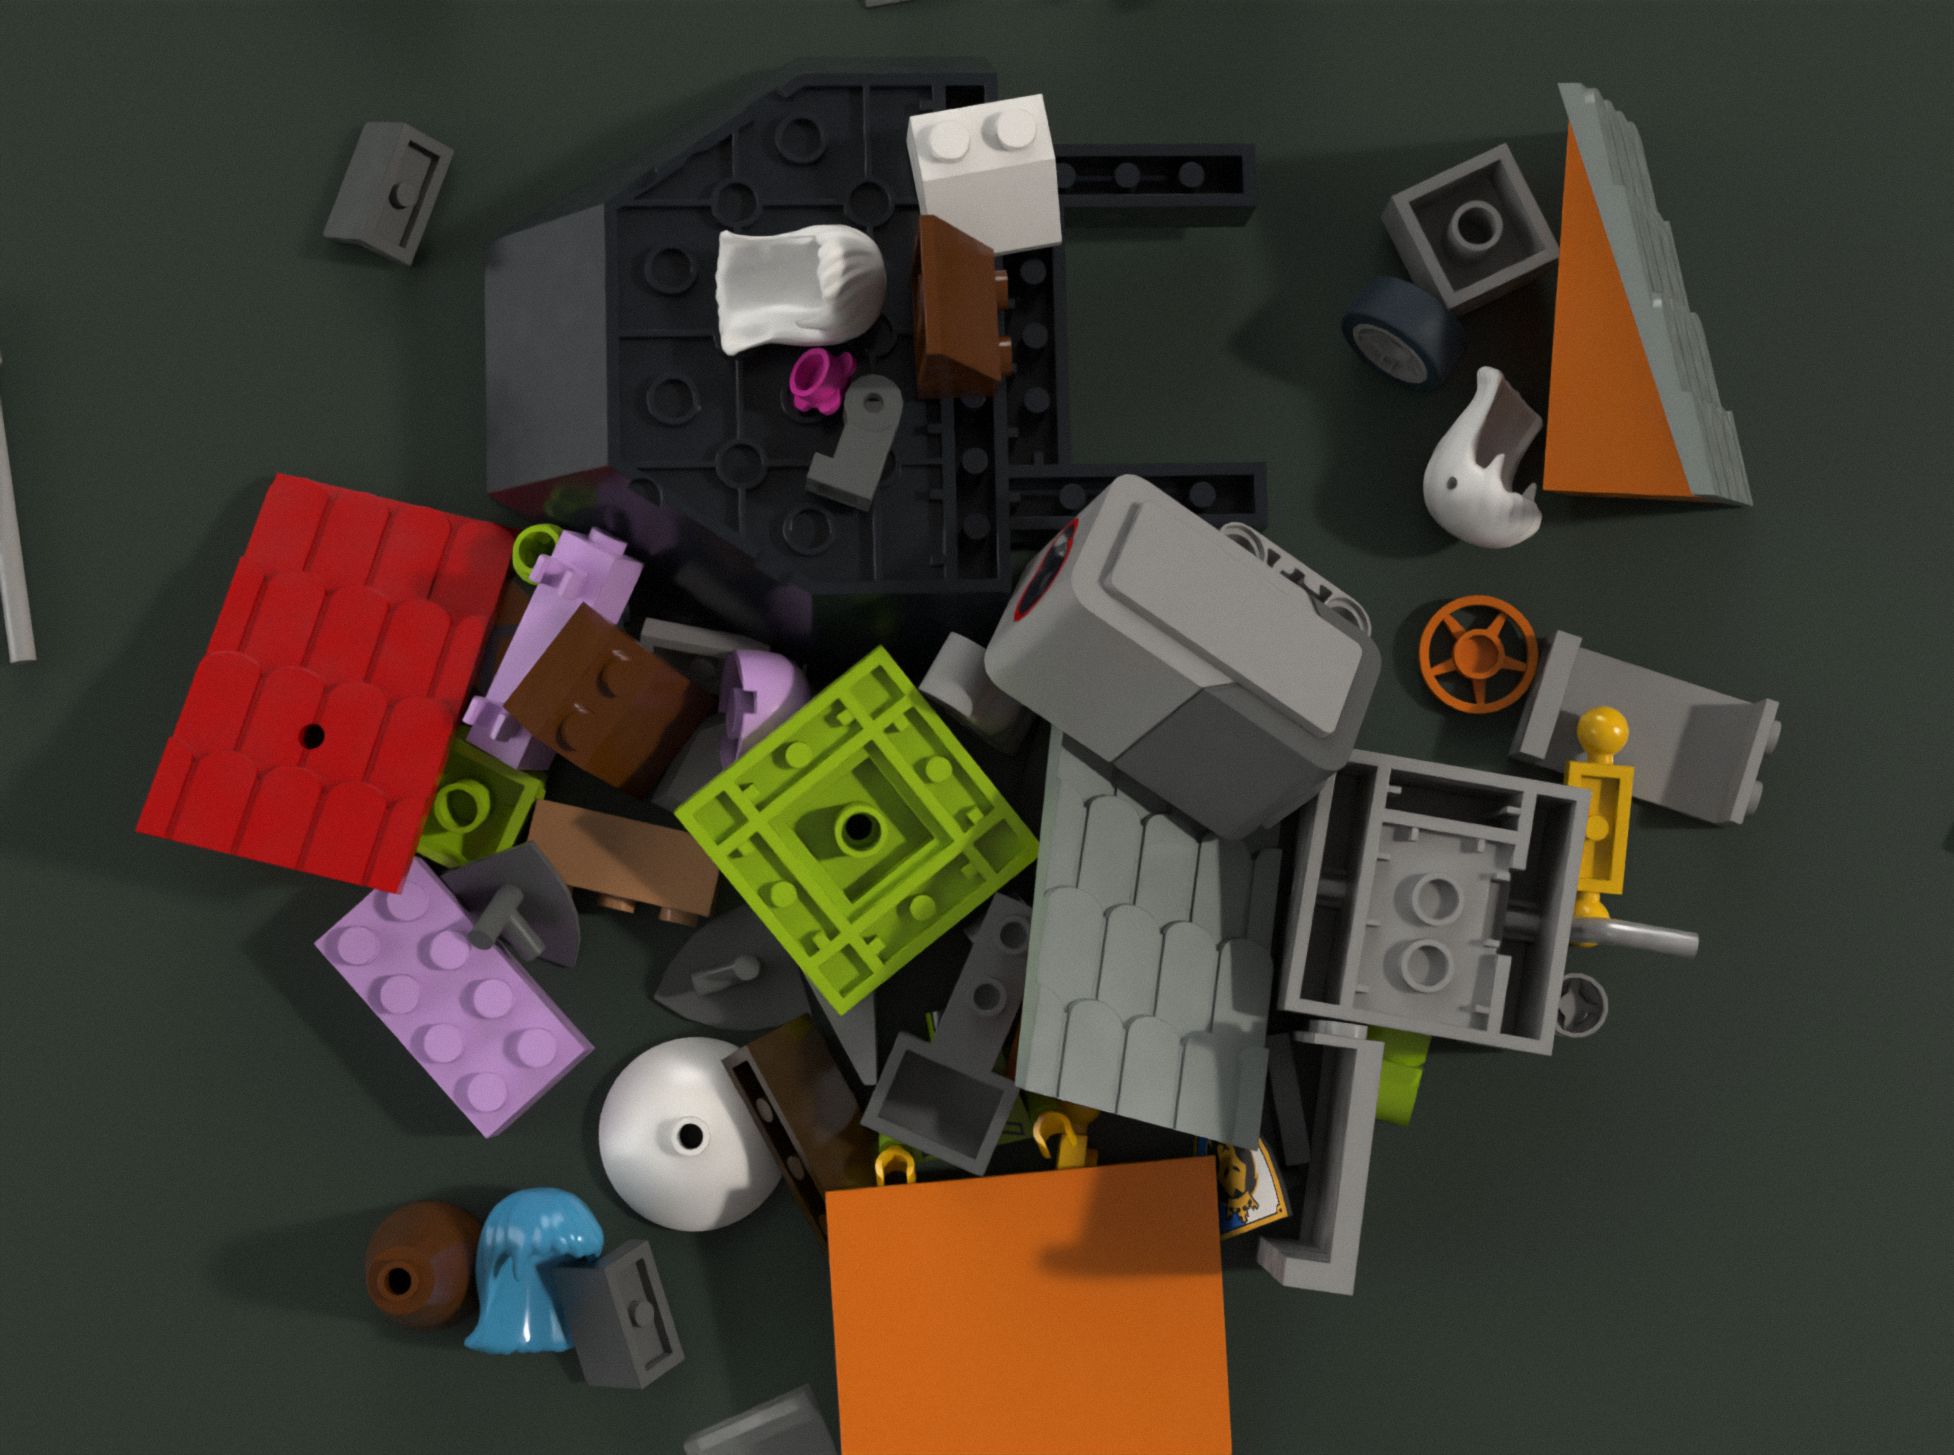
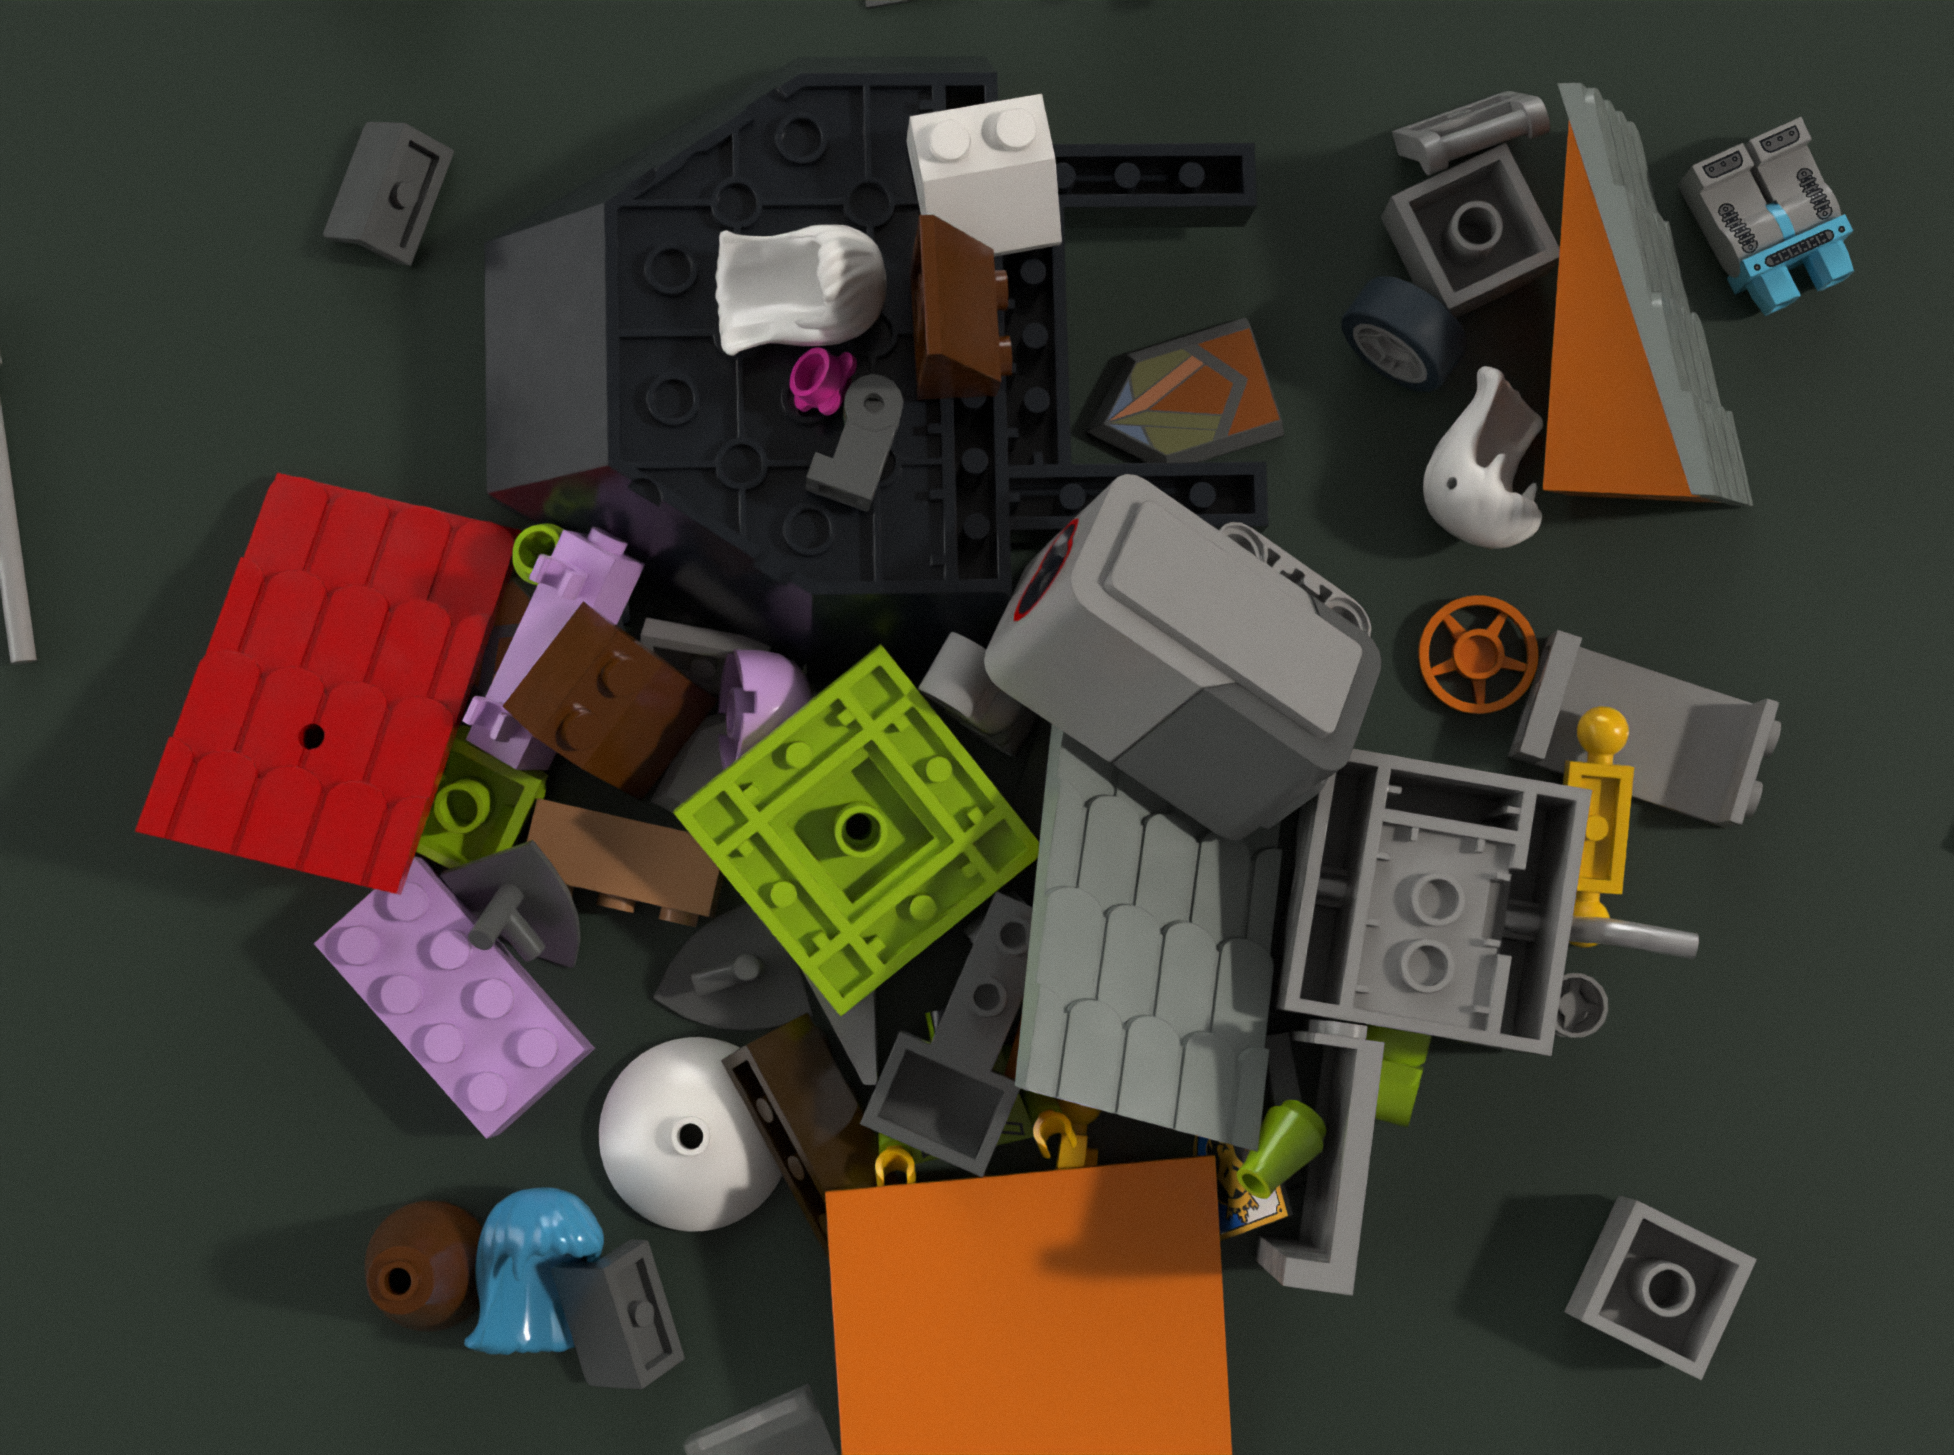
none -> tile [1086,317,1284,463]
none -> lime cone [1237,1100,1327,1199]
none -> light grey plate [1392,91,1550,175]
none -> light grey brick [1564,1195,1757,1380]
none -> hips [1677,117,1854,316]

